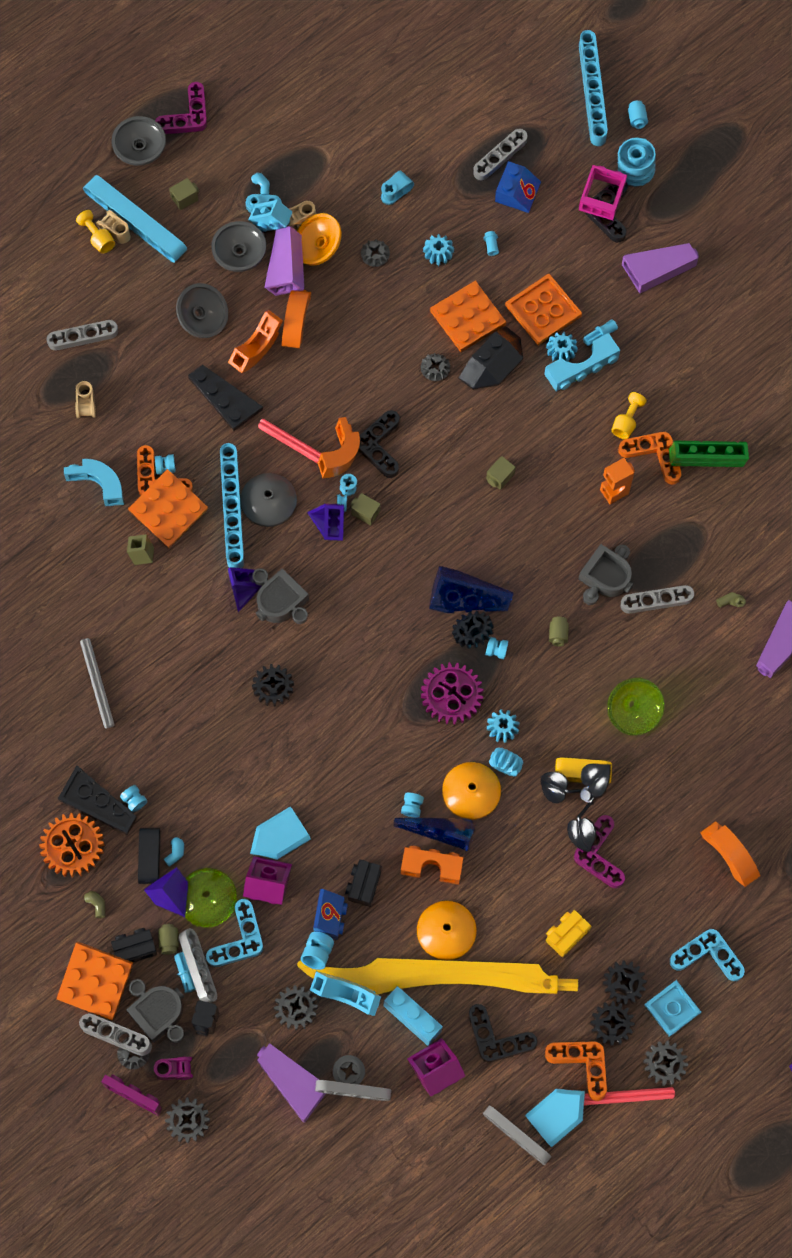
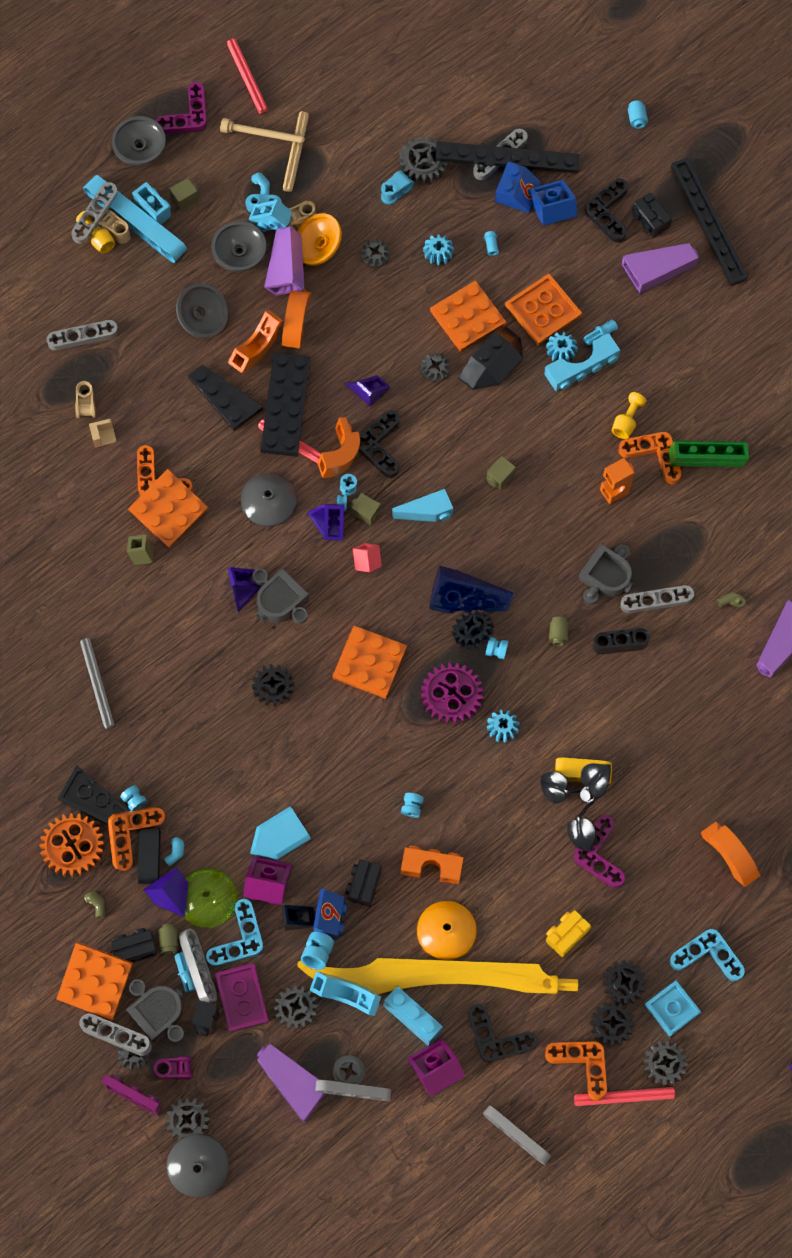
medium azure arch [64,459,124,506] -> none
medium azure wheel [155,454,176,474] -> none
medium azure beam [220,443,244,568] -> none
clear blue wedge [394,818,476,851] -> none
light orange dish [442,762,501,820] -> none
medium azure gear [489,748,523,776] -> none
medium azure tile [525,1089,585,1147] -> none
medium azure beam [579,30,608,146] -> none
dark pink window [579,165,627,220] -> none
clear neon green dish [607,677,664,735] -> none
medium azure wheel [618,138,656,186] -> none
none -> light grey beam [72,182,117,244]
none -> tan panel [89,419,116,448]
none -> orange beam [108,807,165,871]
none -> medium azure brick [132,182,171,225]
none -> dark grey dish [167,1134,229,1197]
none -> magenta plate [215,963,269,1033]
none -> tan piece [220,118,305,143]
none -> coral axle [227,38,268,114]
none -> black plate [260,352,310,457]
none -> black slope [282,905,315,931]
none -> tan axle [283,111,309,192]
none -> orange plate [332,626,407,699]
none -> dark purple slope [344,375,390,406]
none -> coral panel [353,543,382,572]
none -> medium azure slope [392,489,453,522]
none -> dark grey gear [399,136,448,184]
none -> black plate [435,141,579,173]
none -> blue slope [530,180,577,226]
none -> black beam [593,628,650,654]
none -> black brick [632,193,672,237]
none -> black plate [671,157,748,286]

